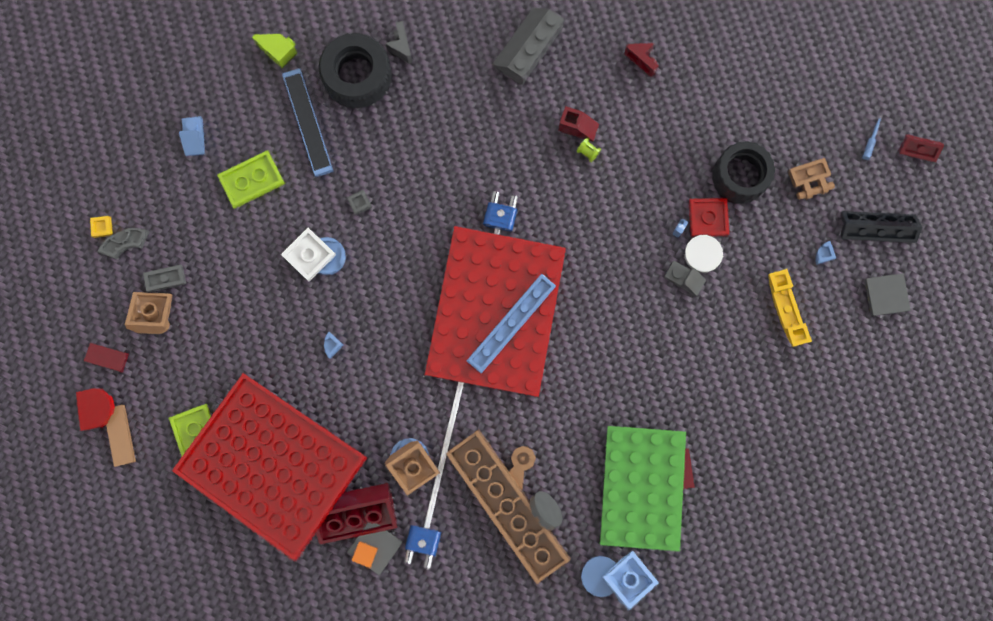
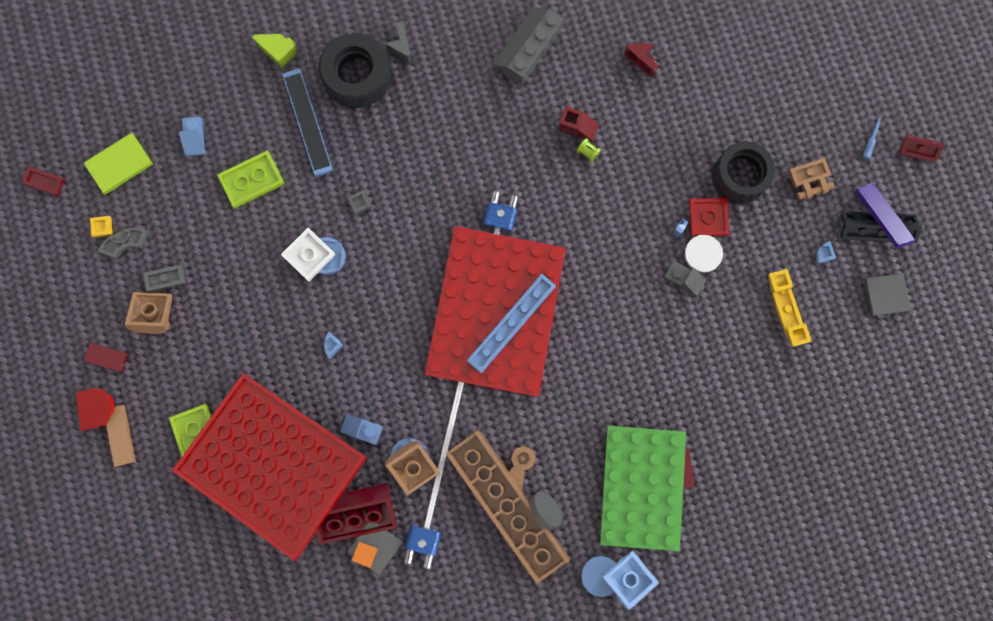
none -> dark red tile [21,166,65,197]
none -> lime tile [84,133,153,195]
none -> medium blue slope [340,414,383,445]
none -> tile [855,184,915,249]

